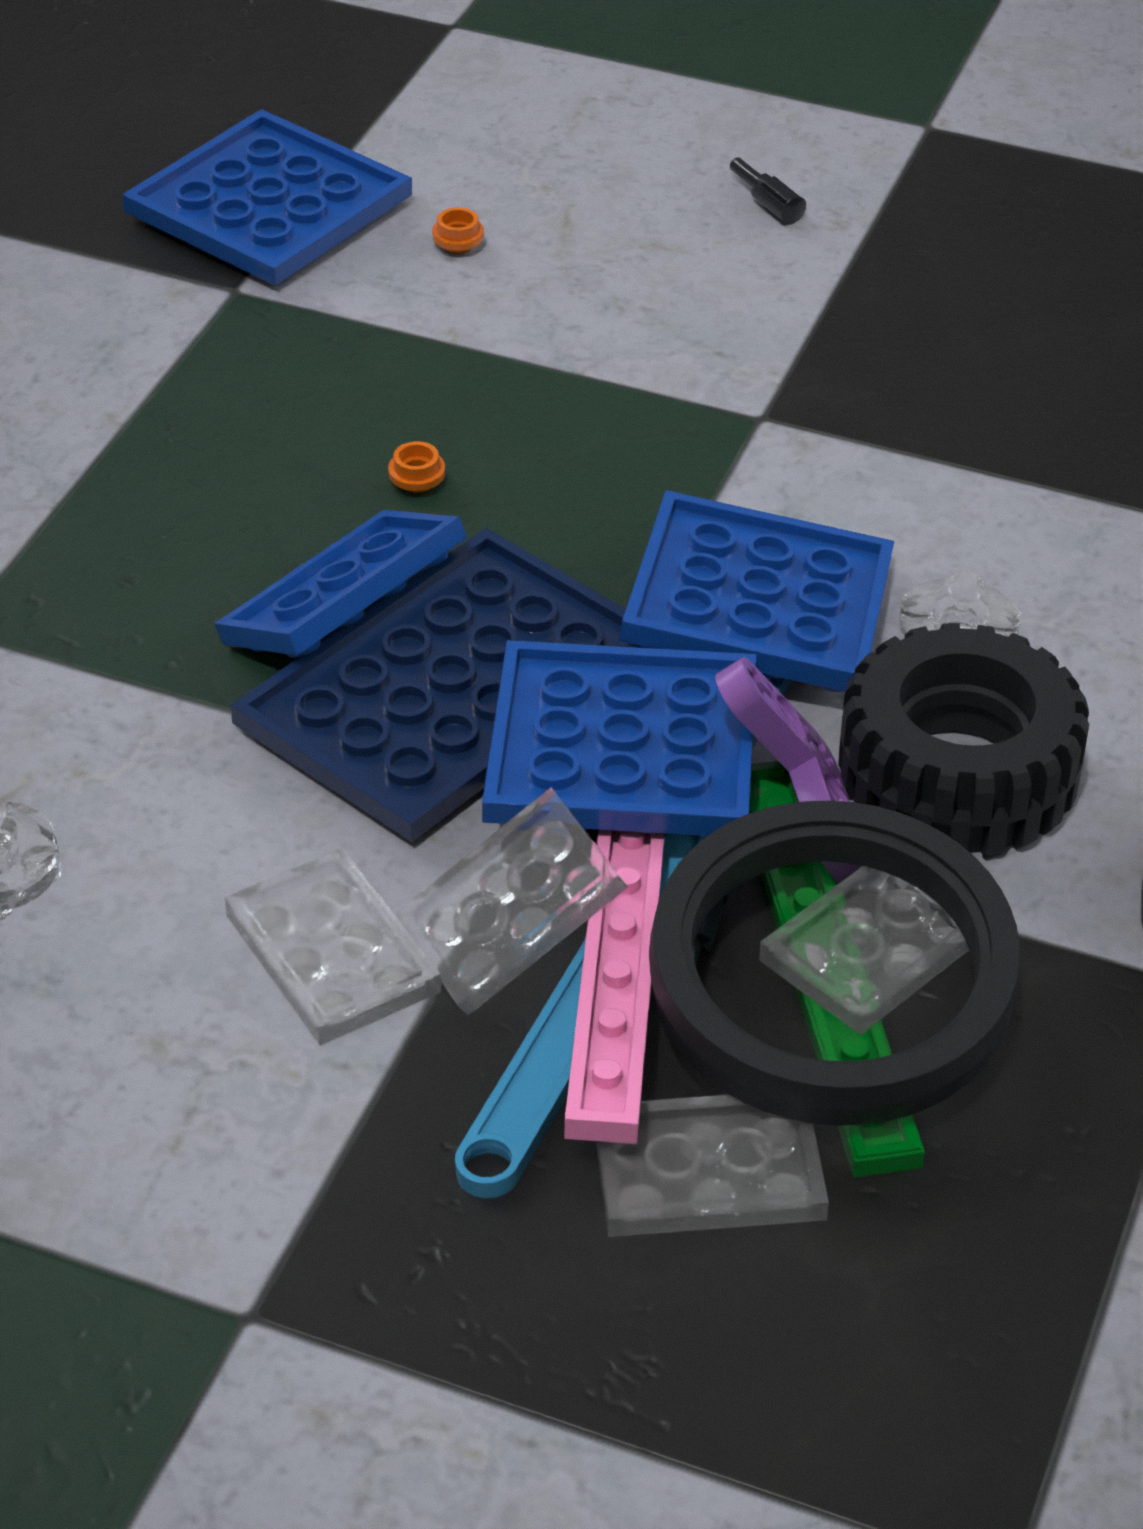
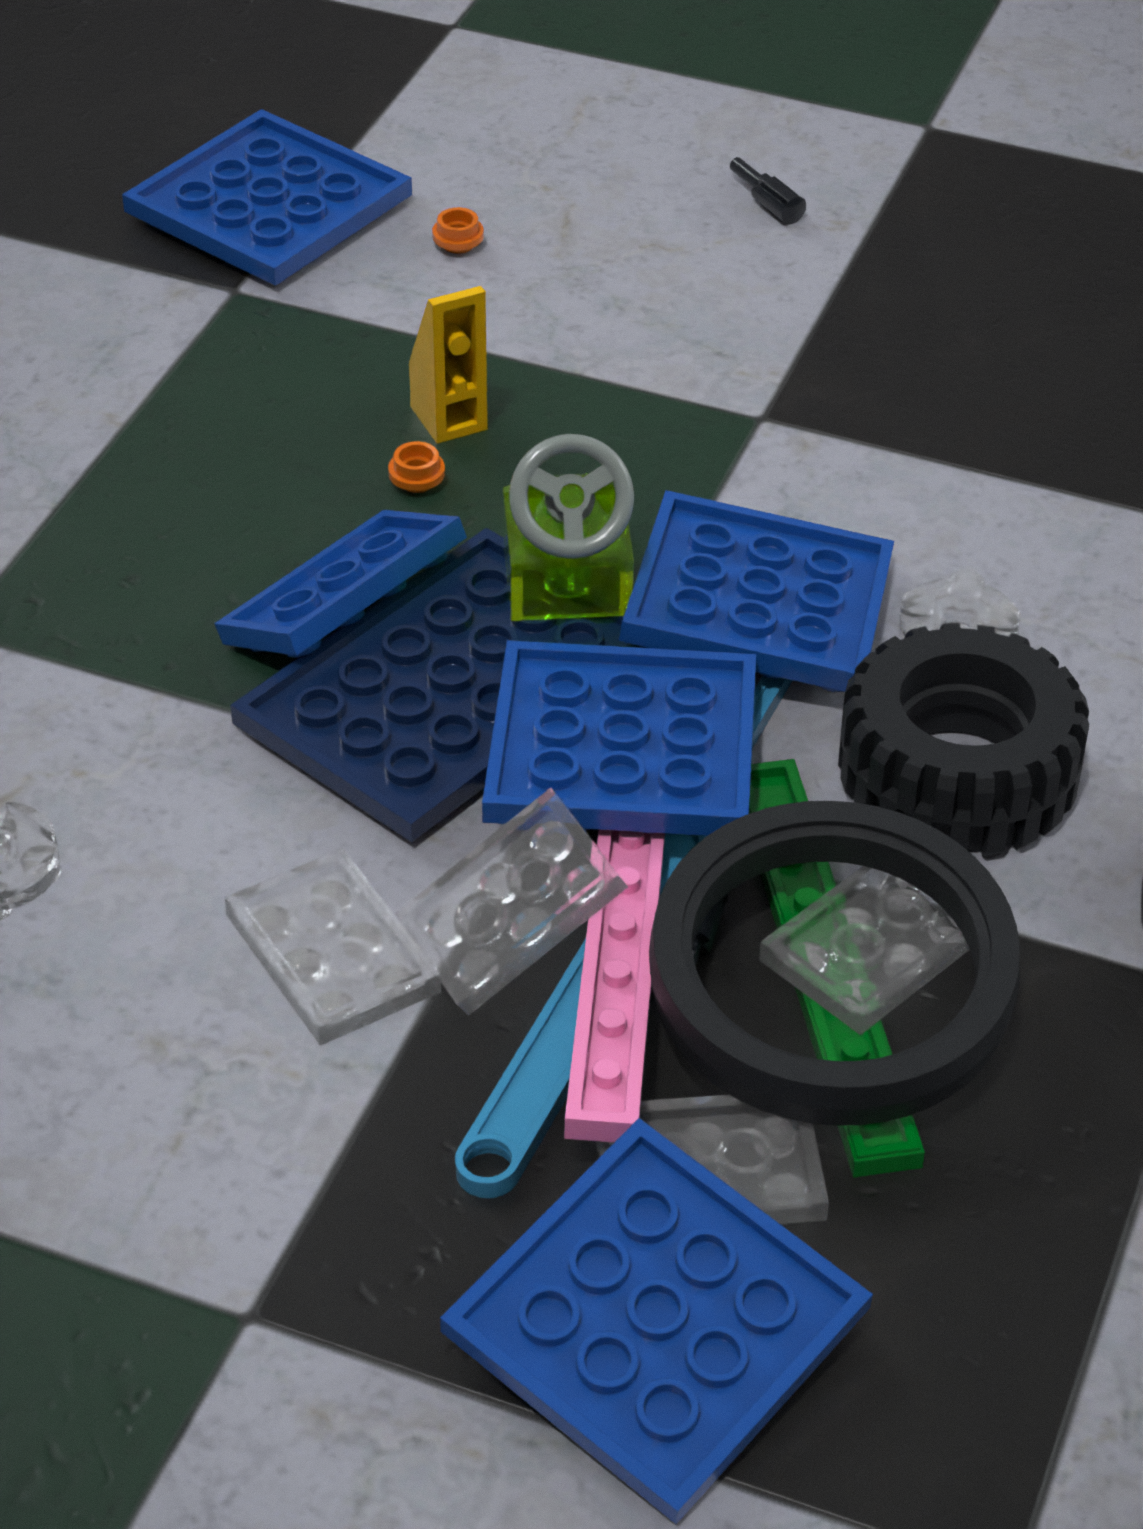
medium lavender beam [715,657,868,883] -> none
none -> yellow slope [409,286,488,444]
none -> blue plate [440,1118,873,1524]
none -> piece [503,434,634,621]

